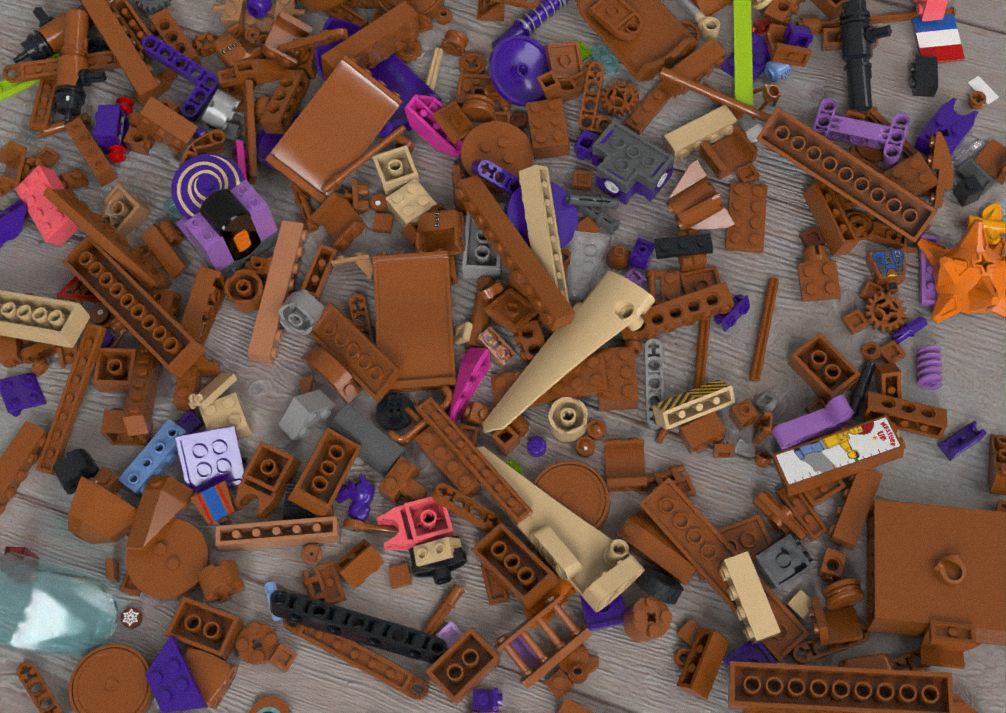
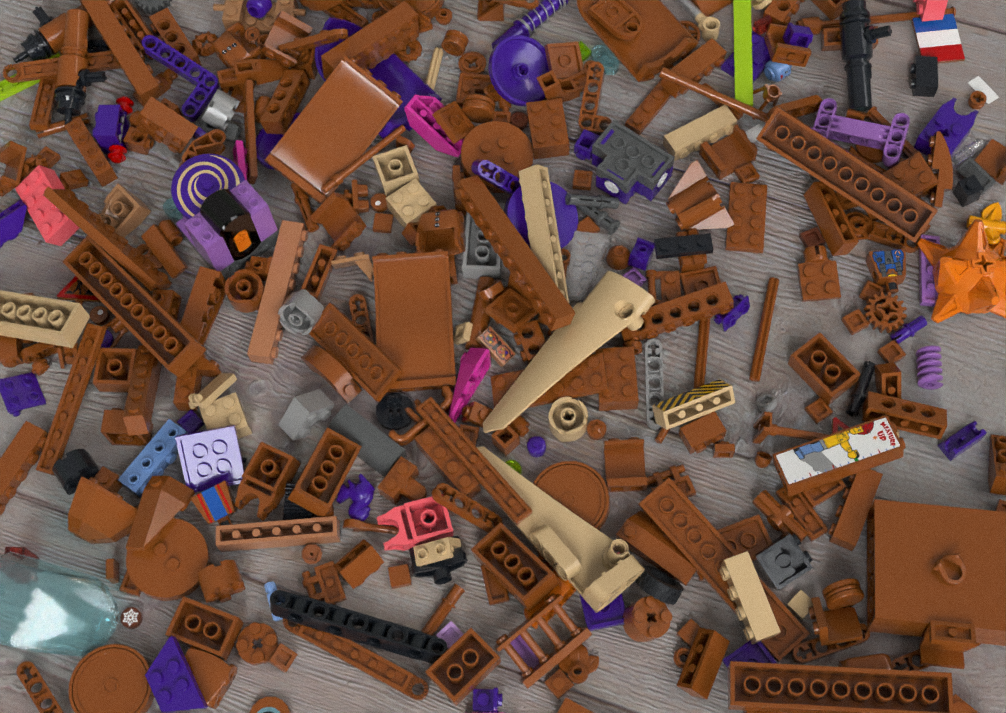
dark orange piece [299,376,315,394] -> none
dark orange tile [576,437,595,457] -> none
dark orange gear [601,81,640,117] -> none
dark orange brick [729,398,759,431] -> none
medium lavender beam [771,395,854,449] -> none
dark orange brick [817,548,847,583] -> none
dark orange plate [861,342,881,361] -> none
none -> dark orange beam [766,95,823,119]

